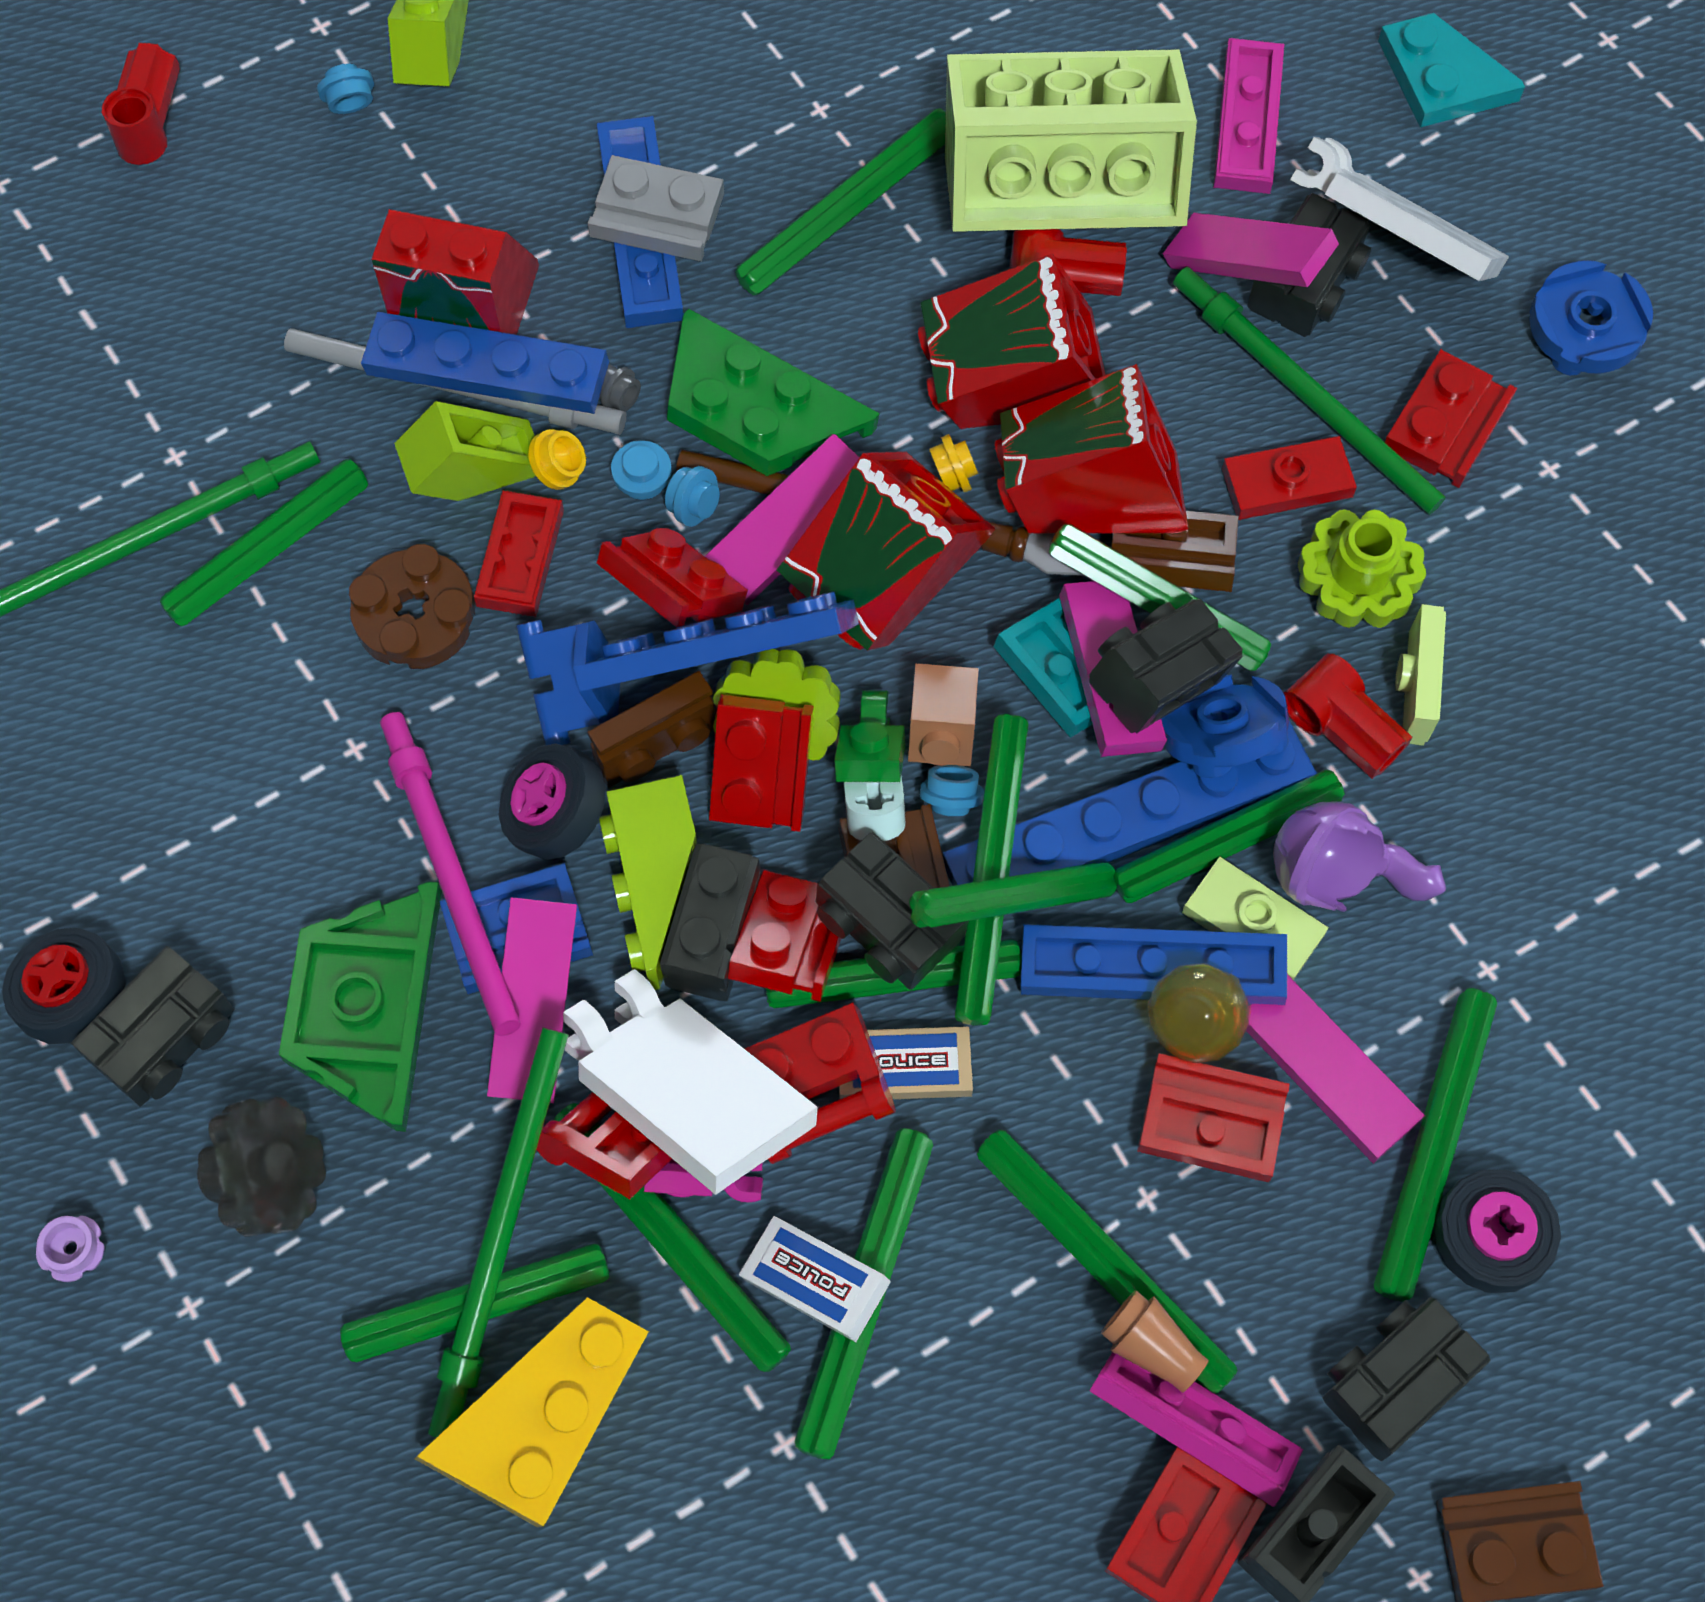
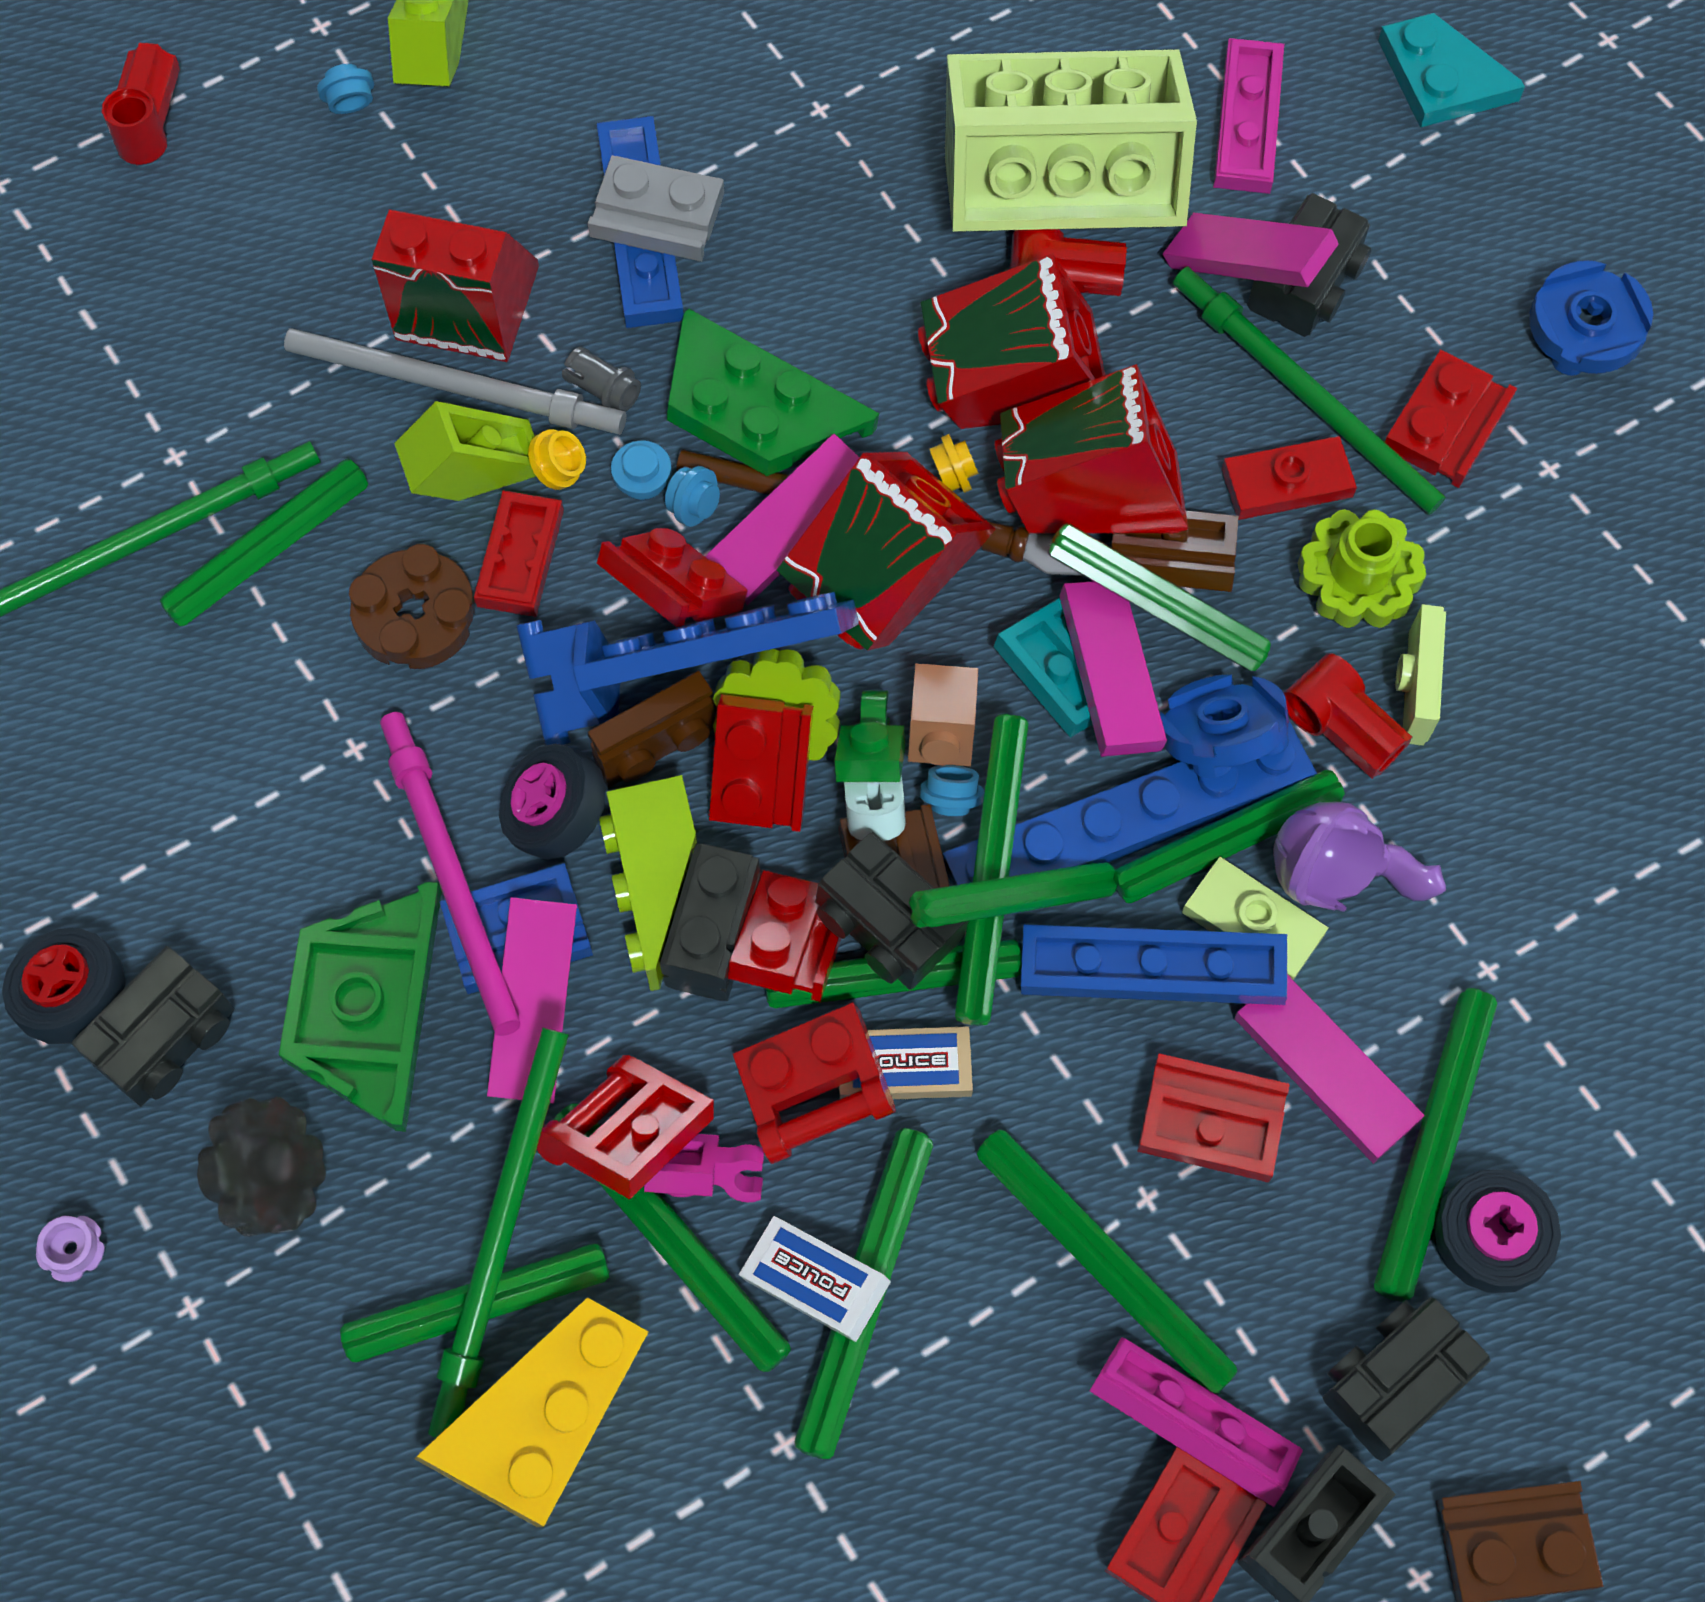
blue plate [361,312,609,414] -> none
white tile [563,969,818,1195] -> none
green axle [735,108,946,295] -> none
pearl dark grey brick [1089,599,1243,734] -> none
nougat cone [1101,1290,1209,1393] -> none
clear yellow hair [1147,963,1252,1063] -> none
white tile [1290,137,1509,281] -> none

